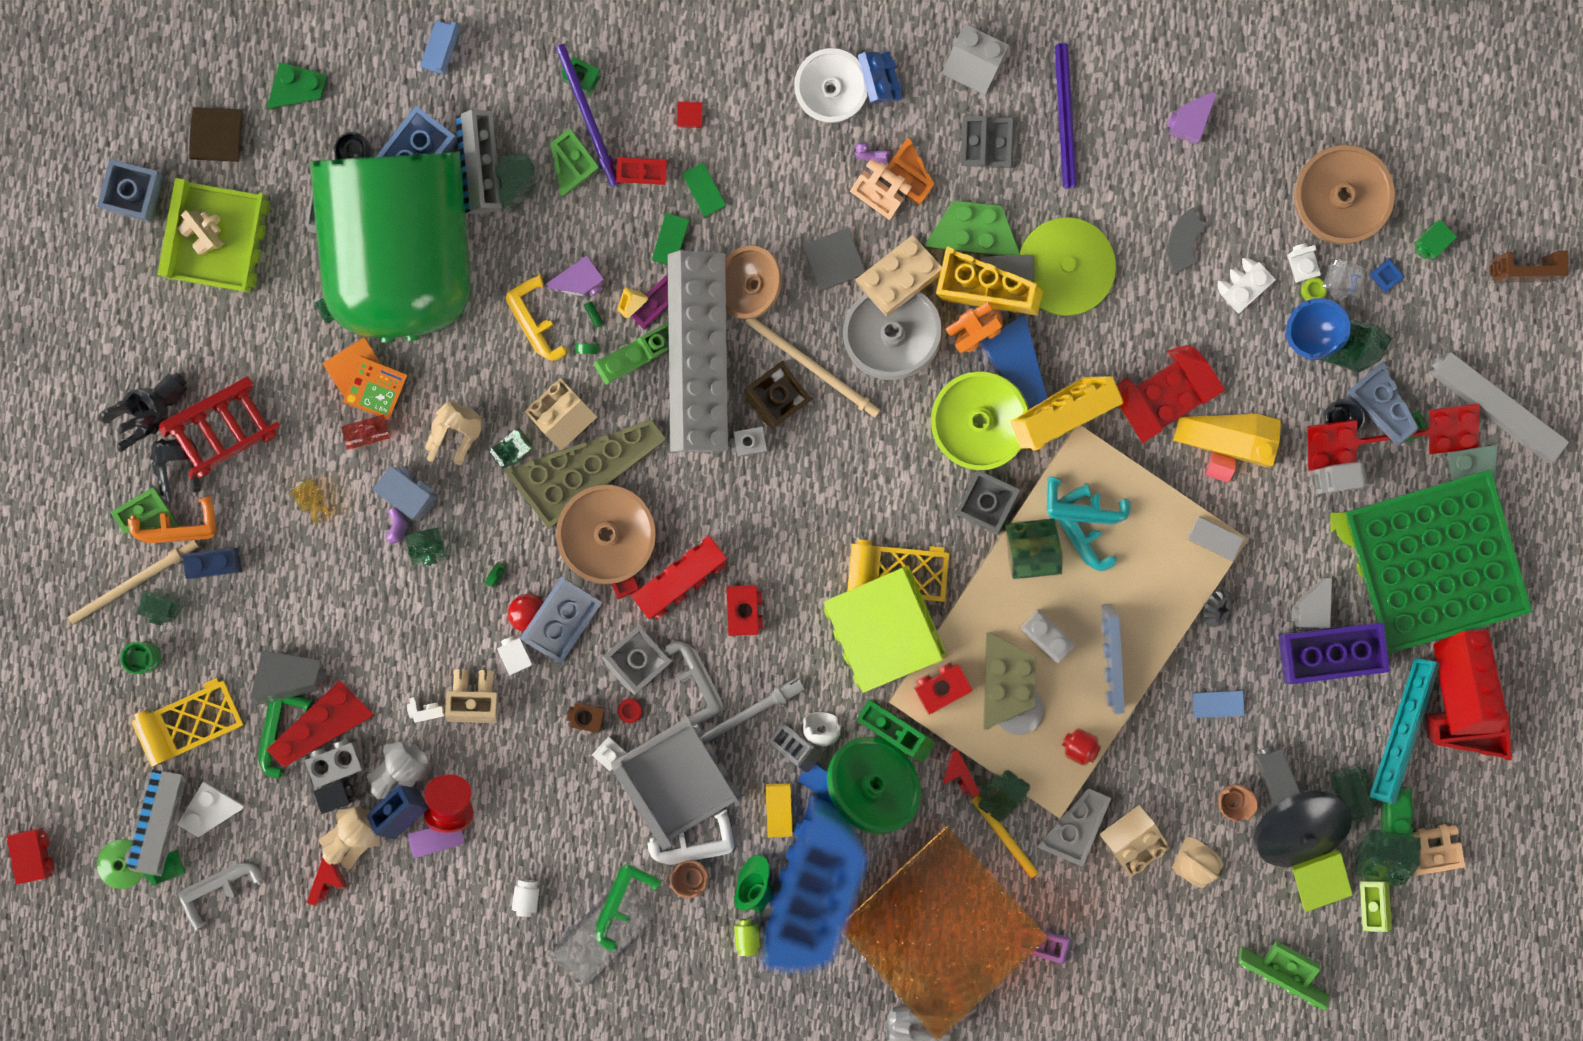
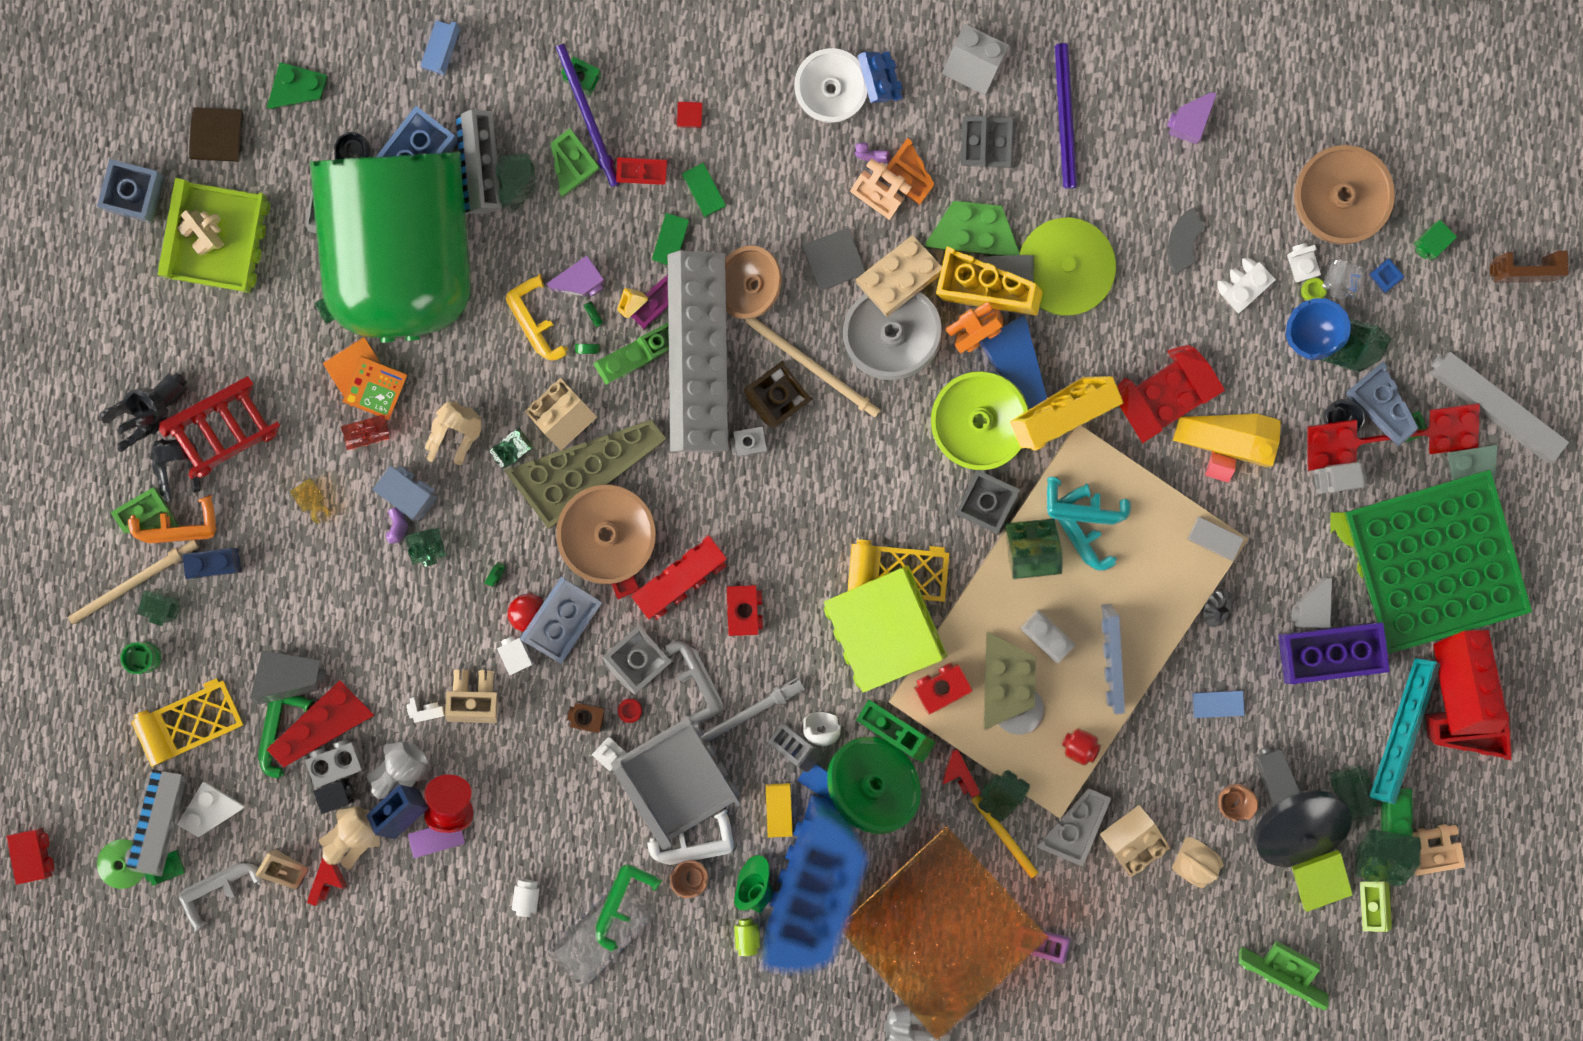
none -> tan slope [256,849,309,890]

